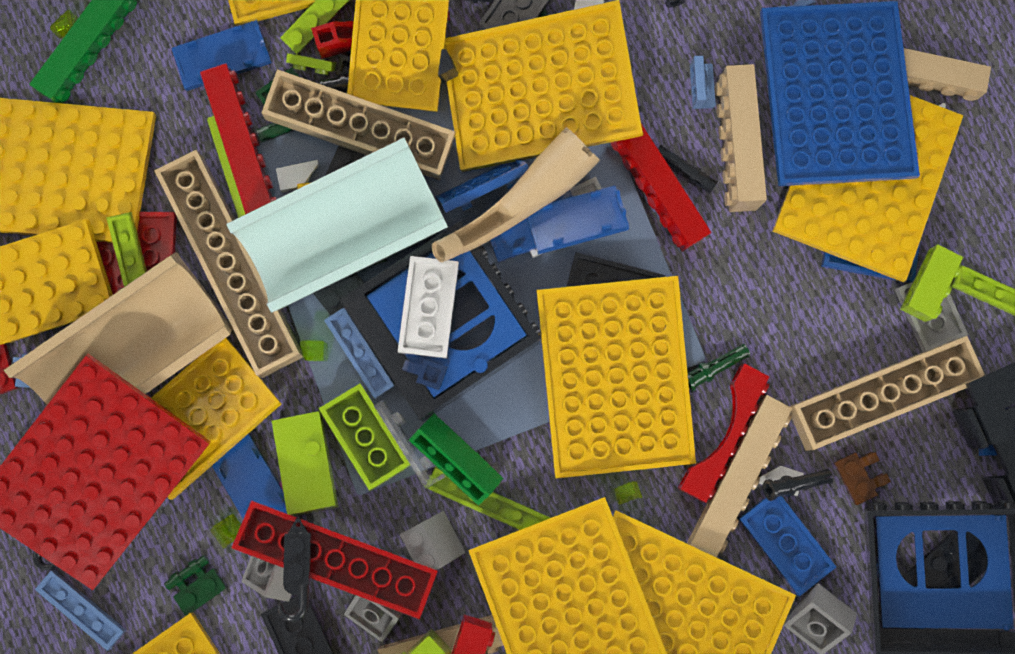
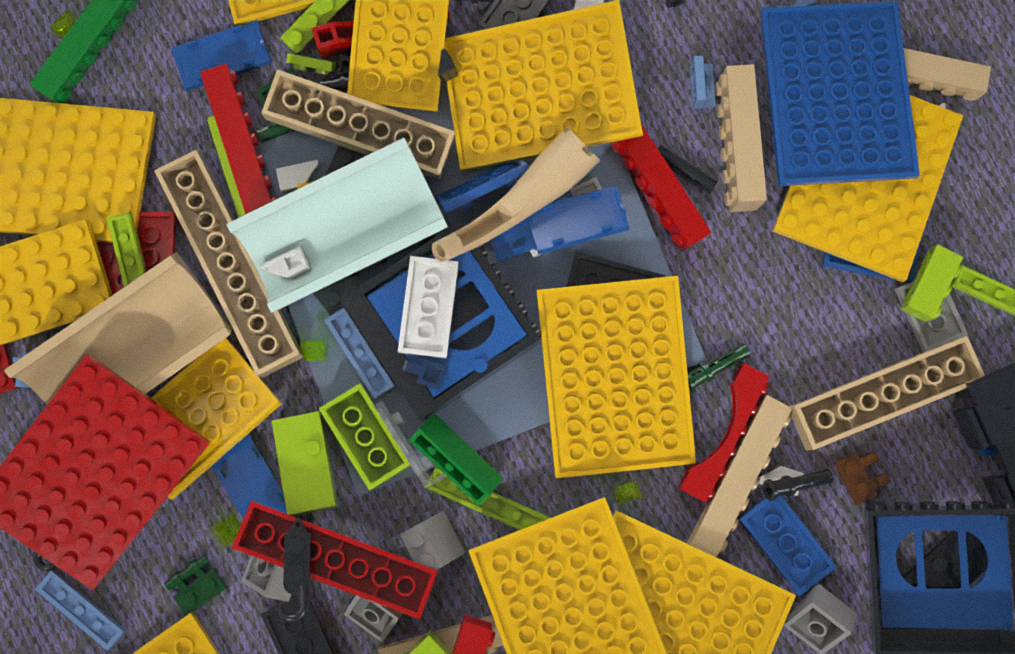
none -> white tile [260,246,311,279]

